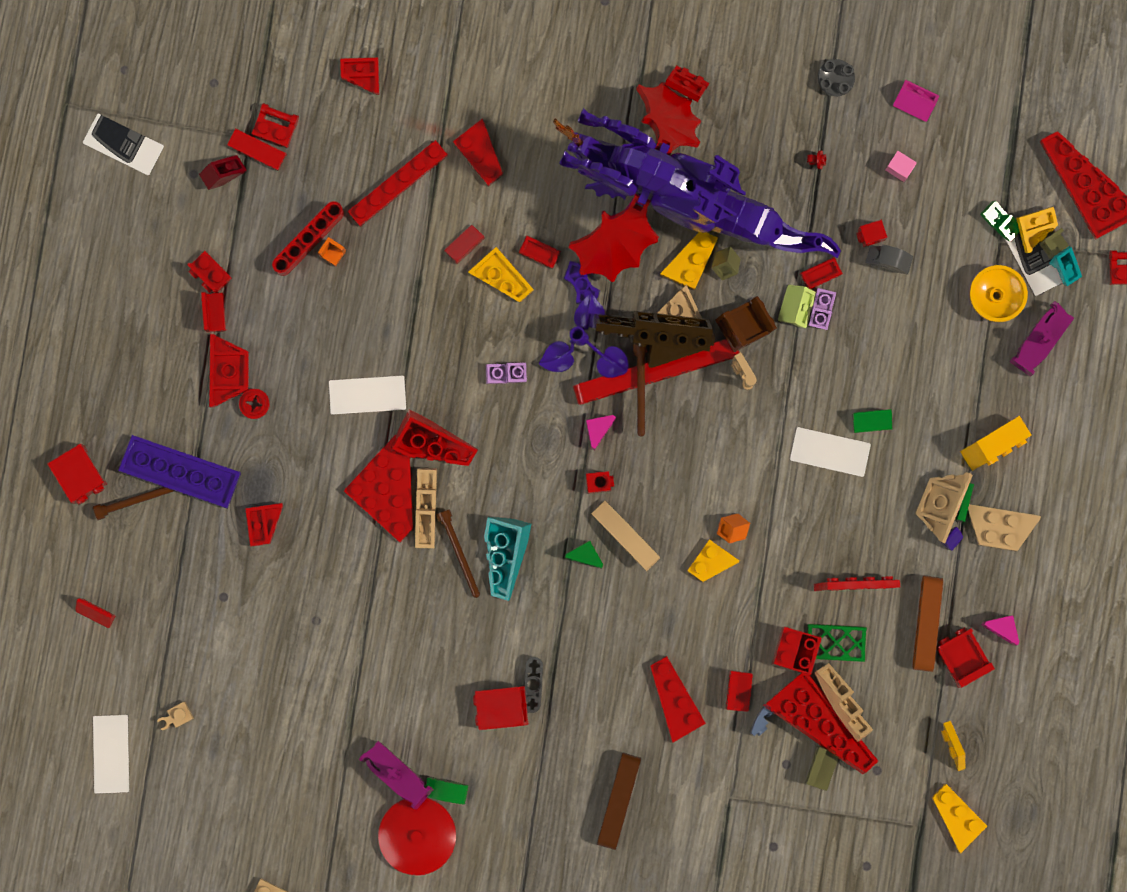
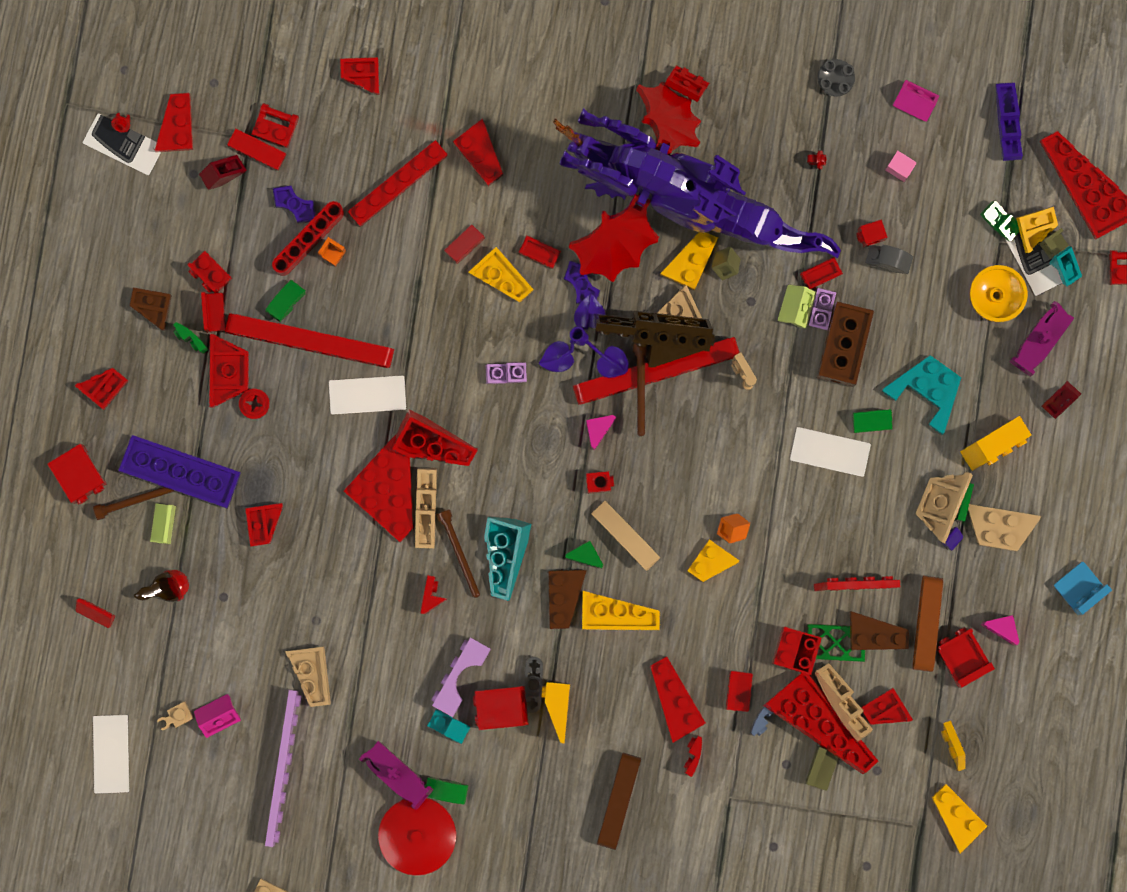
reddish brown panel [715,296,777,353] -> none
none -> red wing [75,368,129,410]
none -> red plate [111,113,130,132]
none -> reddish brown wing [130,287,172,331]
none -> piece [134,570,189,602]
none -> yellowish green panel [150,504,176,544]
none -> red wing [155,93,193,152]
none -> green slope [173,322,209,354]
none -> dark pink panel [194,694,241,738]
none -> red beam [225,313,394,368]
none -> green slope [265,280,306,322]
none -> lavender plate [265,690,301,847]
none -> dark purple tile [273,185,316,223]
none -> tan wing [285,647,331,707]
none -> red slope [420,575,447,614]
none -> teal slope [427,709,471,744]
none -> lavender arch [431,638,491,717]
none -> yellow slope [541,682,570,743]
none -> reddish brown wing [548,570,587,629]
none -> yellow wing [582,591,660,630]
none -> red slope [684,735,702,777]
none -> reddish brown brick [816,301,874,387]
none -> reddish brown wing [850,611,909,650]
none -> red wing [861,688,913,725]
none -> teal wing [882,355,962,435]
none -> dark purple slope [996,83,1023,161]
none -> dark red tile [1041,381,1081,419]
none -> dark azure bracket [1054,562,1112,615]

